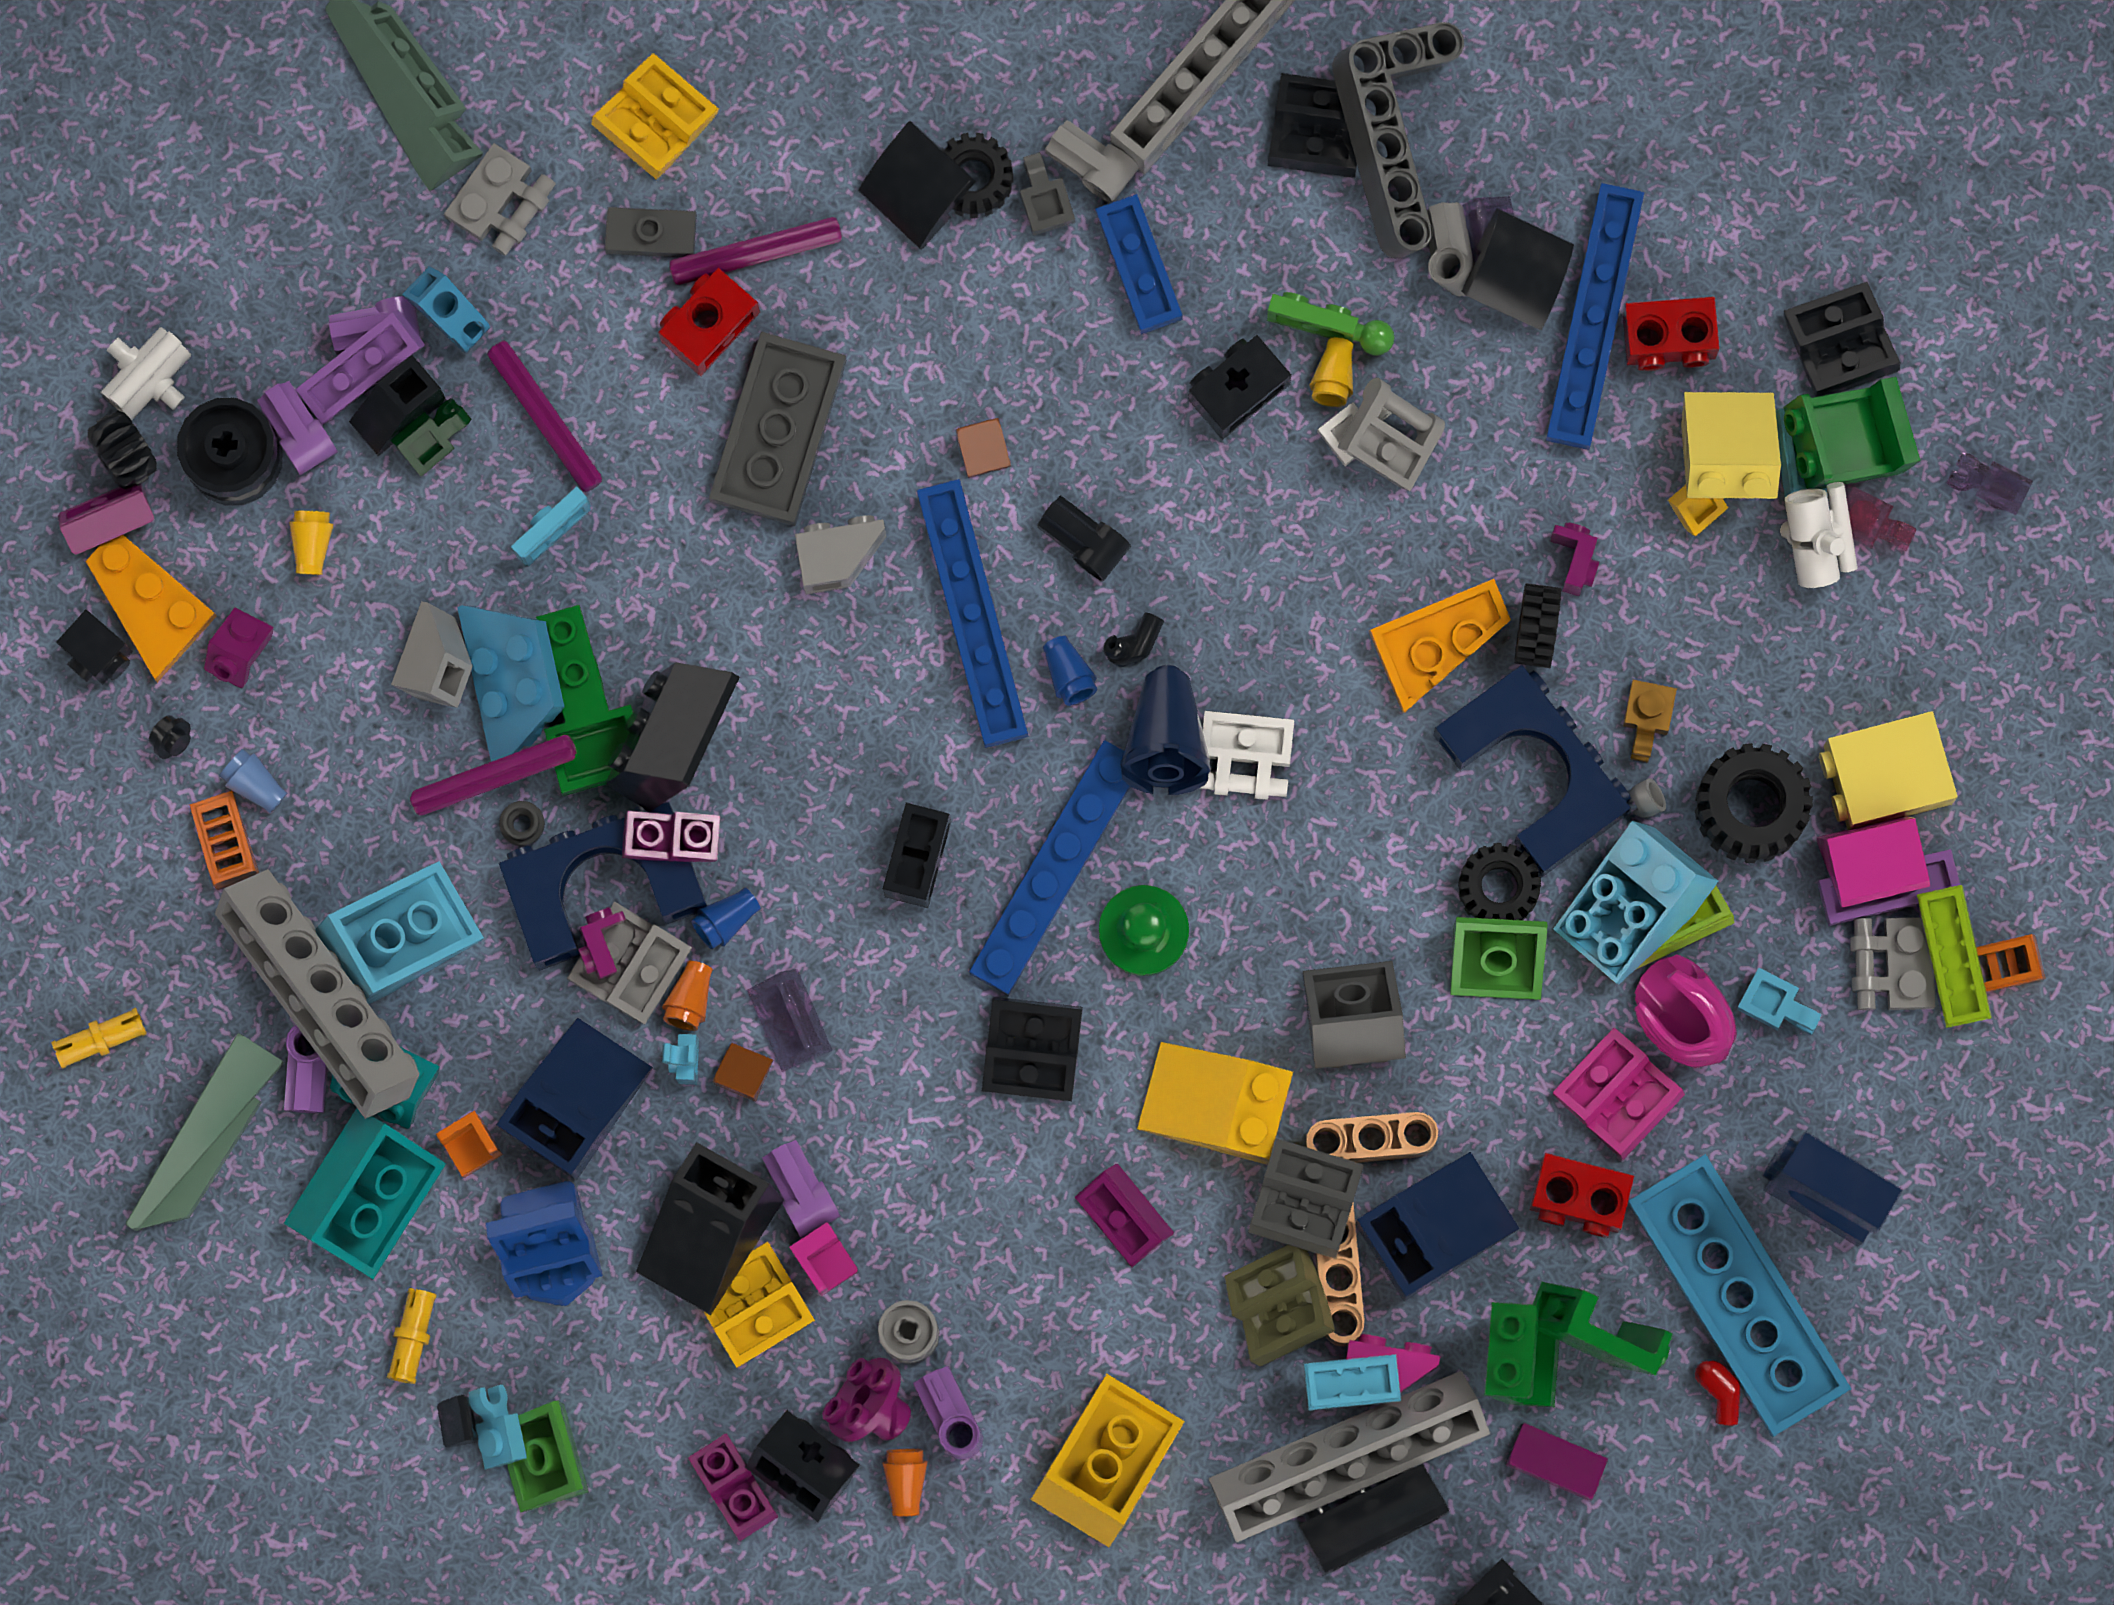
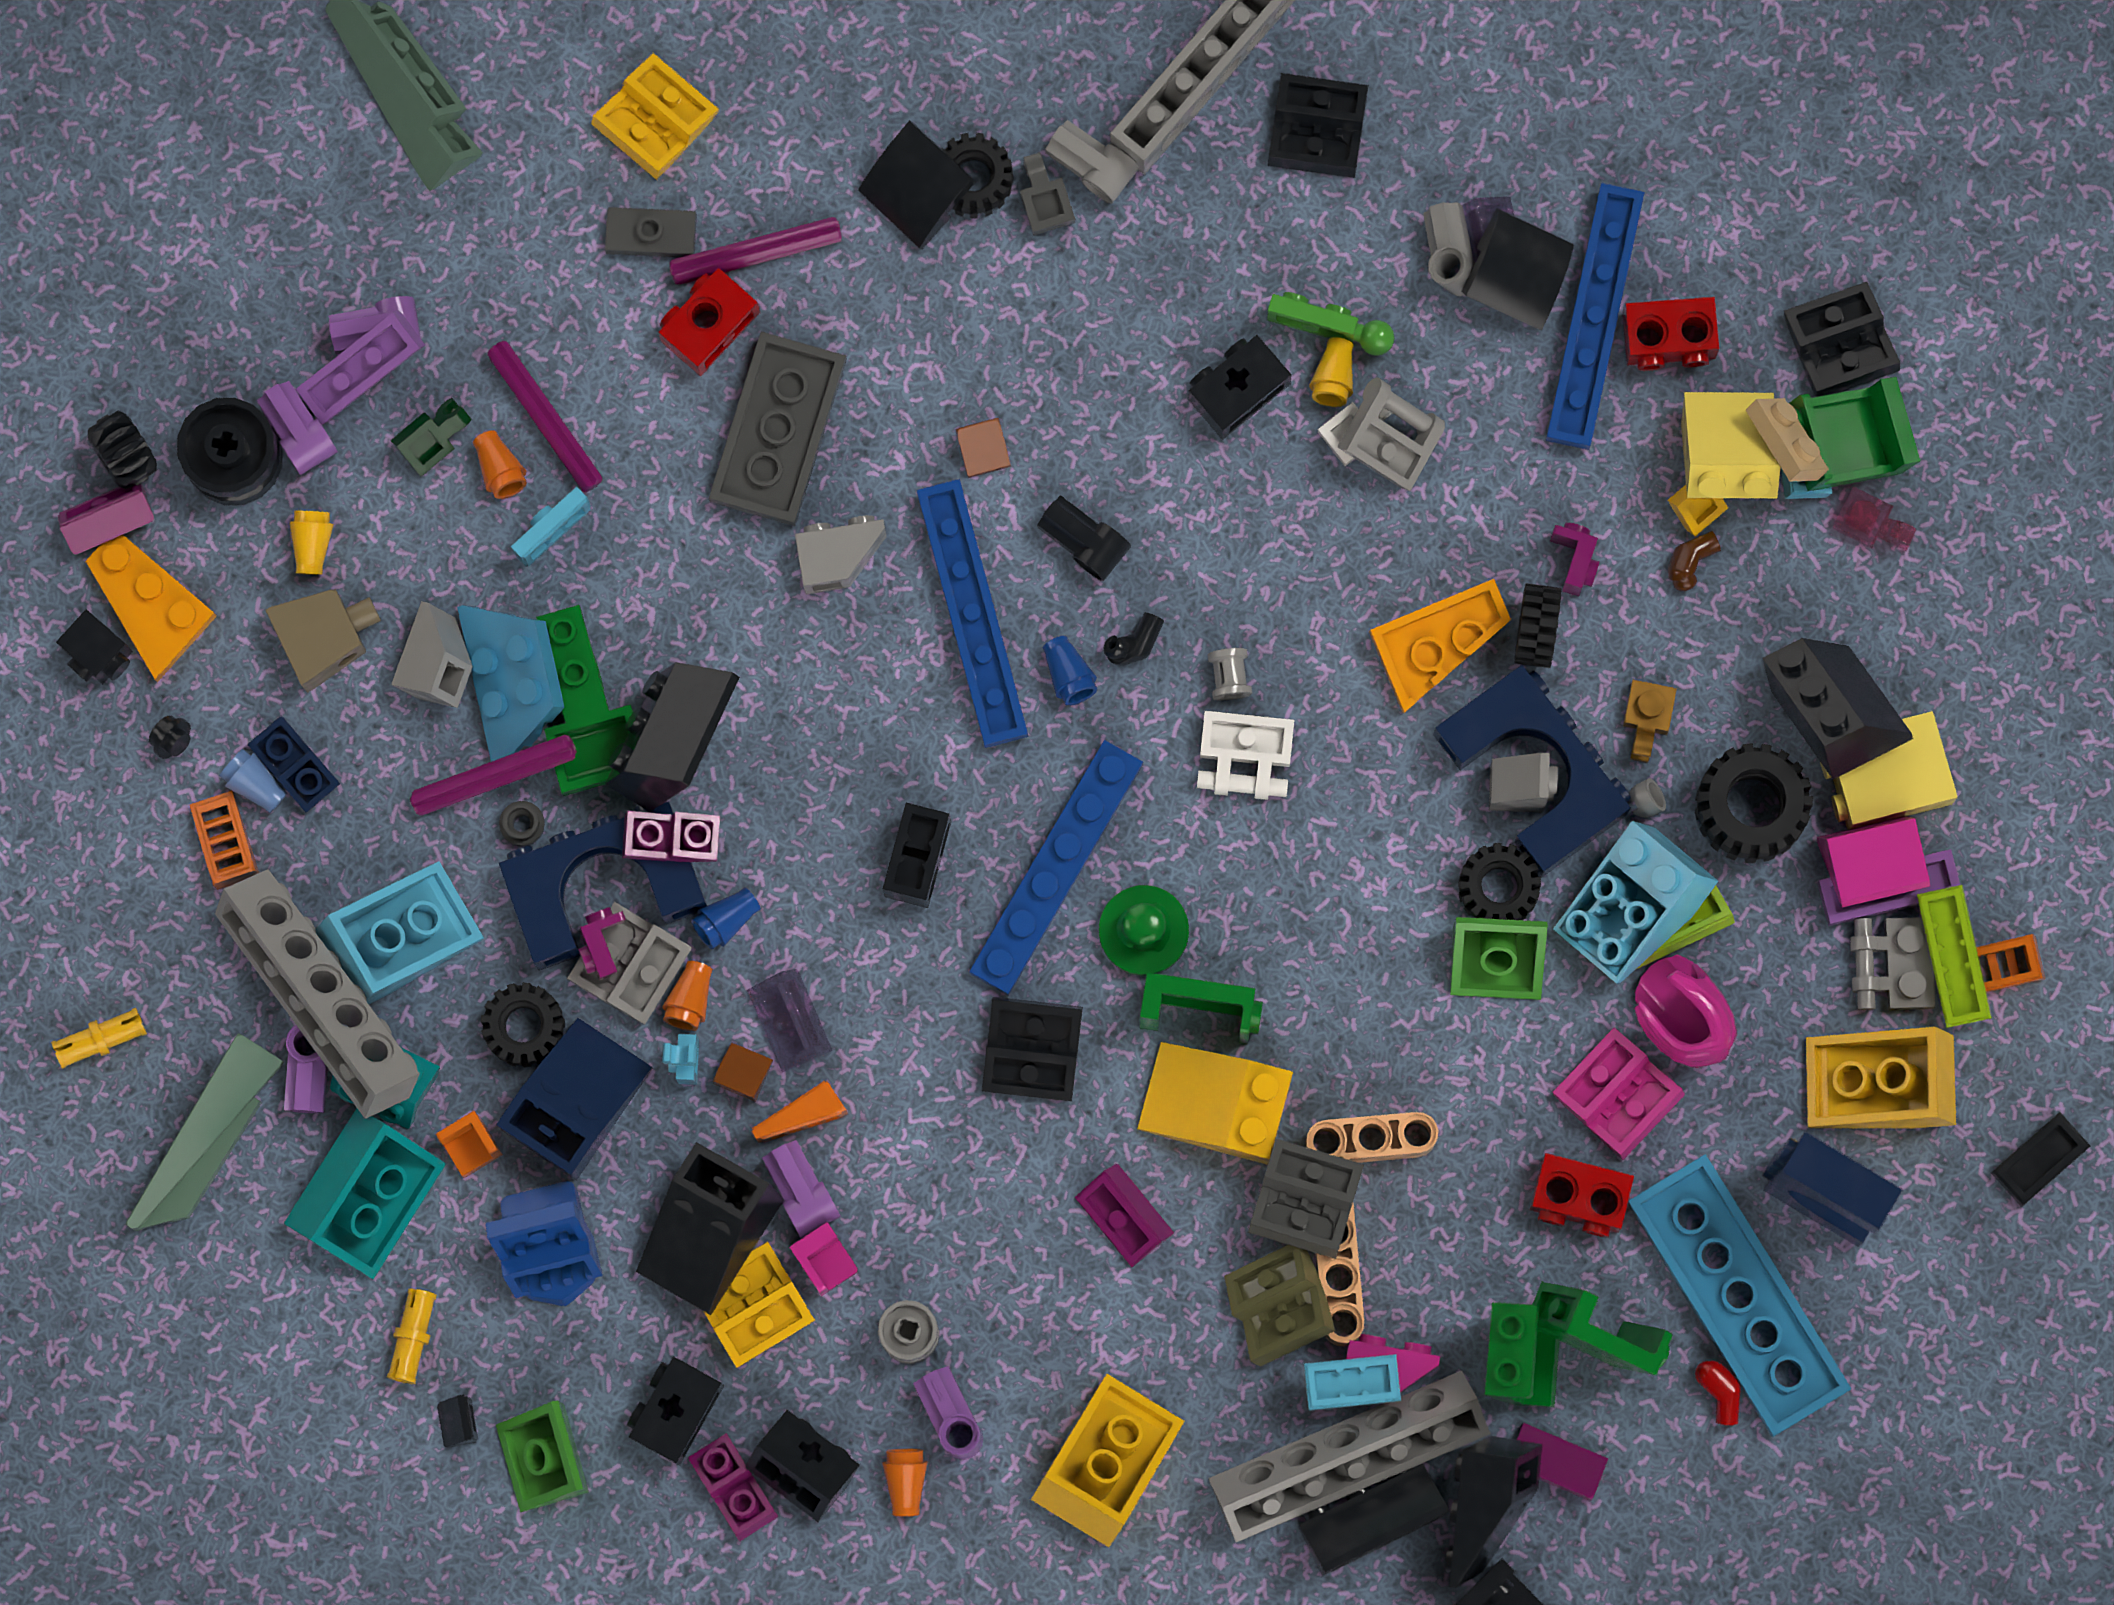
white pin [100,327,192,421] -> none
magenta bracket [204,607,274,688] -> none
black slope [349,355,446,456] -> none
dark azure leg [402,266,491,353] -> none
light grey plate [444,143,556,256] -> none
medium azure plate [469,1385,527,1469] -> none
magenta plate [822,1358,911,1442] -> none
blue plate [1095,194,1183,334] -> none
dark blue cone [1121,665,1211,795] -> none
dark grey slope [1303,961,1406,1069] -> none
dark grey beam [1332,22,1464,259] -> none
dark blue slope [1355,1152,1520,1302] -> none
medium azure plate [1737,968,1822,1035] -> none
white pin [1780,482,1858,588] -> none
clear purple plate [1947,453,2033,515] -> none
none -> dark blue slope [247,715,340,813]
none -> dark tan torso [265,589,381,692]
none -> orange cone [473,430,527,499]
none -> black tyre [481,982,565,1067]
none -> black brick [627,1356,724,1466]
none -> orange slope [751,1081,848,1143]
none -> green panel [1140,972,1263,1044]
none -> light grey bush [1208,648,1252,701]
none -> black slope [1445,1436,1543,1588]
none -> light grey slope [1489,753,1558,813]
none -> reddish brown arm [1667,531,1721,591]
none -> tan plate [1745,398,1829,482]
none -> black slope [1762,638,1913,779]
none -> yellow slope [1806,1027,1956,1129]
none -> black tile [1991,1112,2090,1207]

